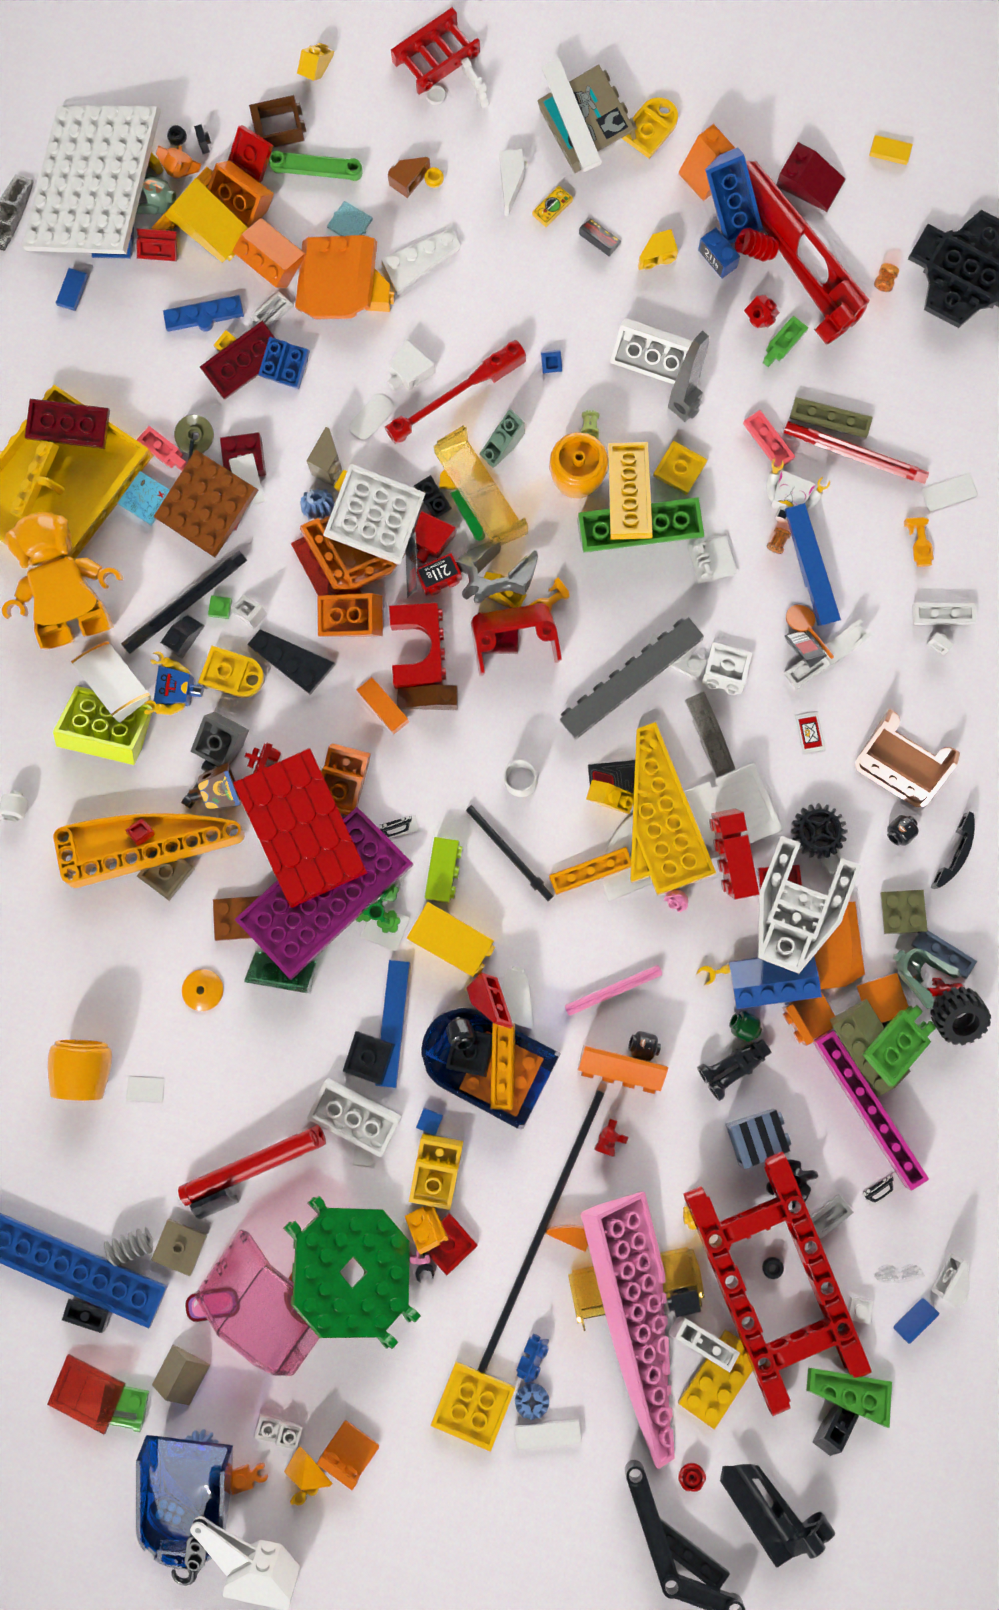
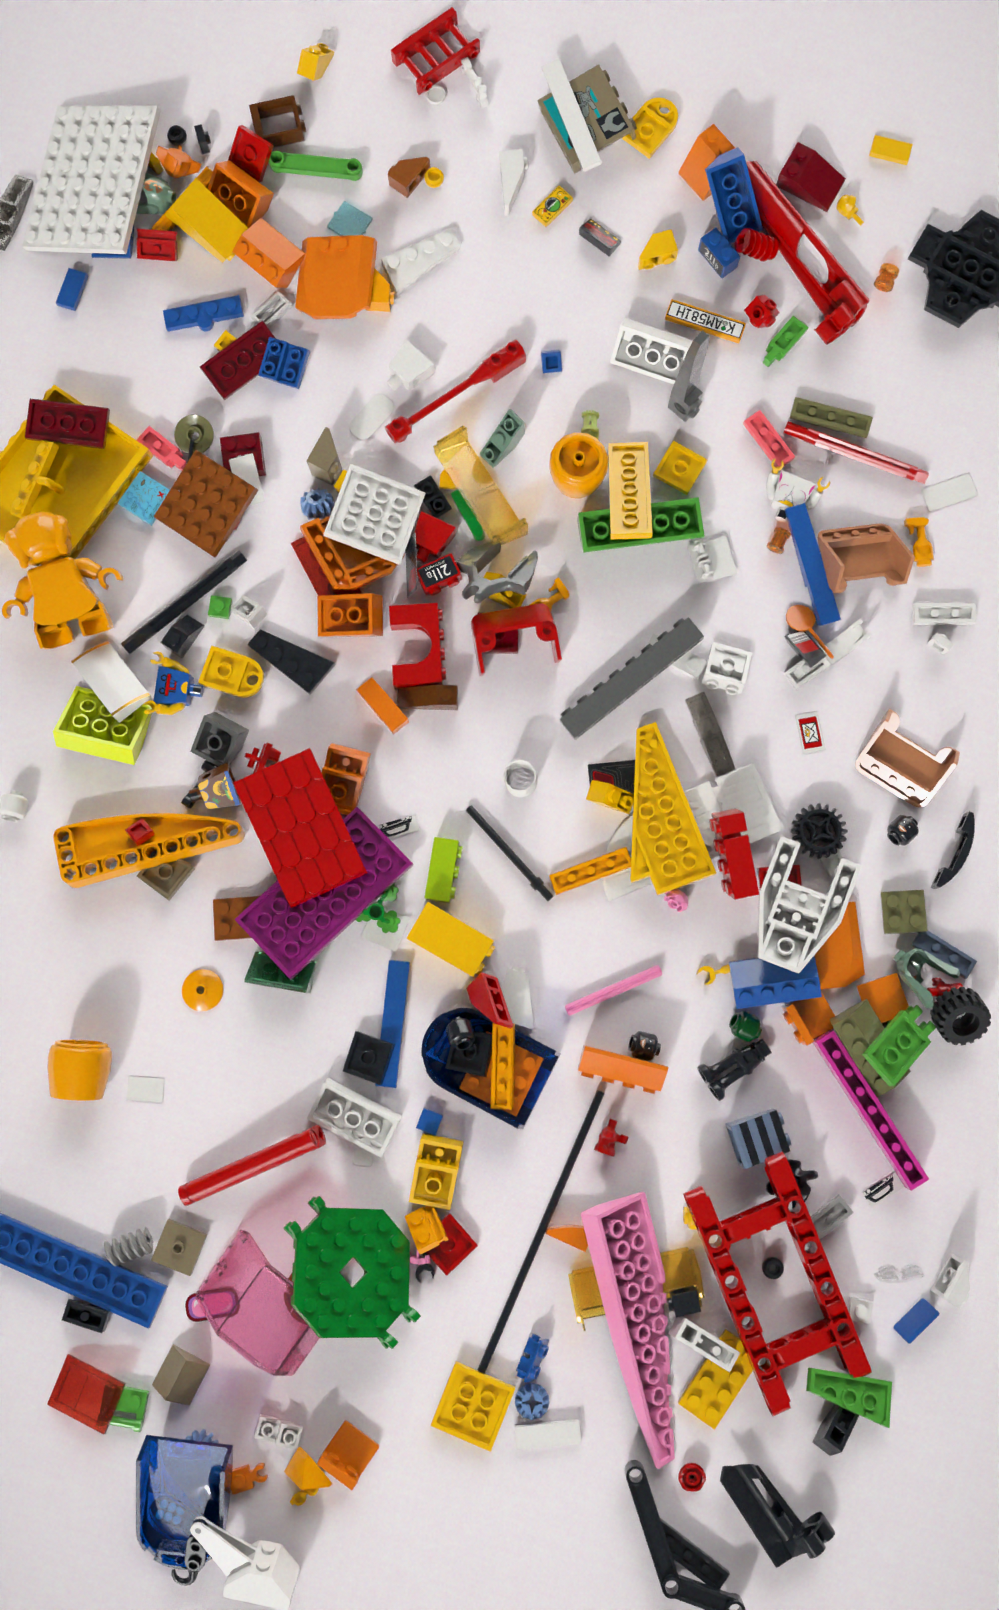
black slope [189,1188,239,1219] -> none
none -> tile [665,299,746,344]
none -> nougat windscreen [817,524,915,593]
none -> yellow piece [836,195,864,226]

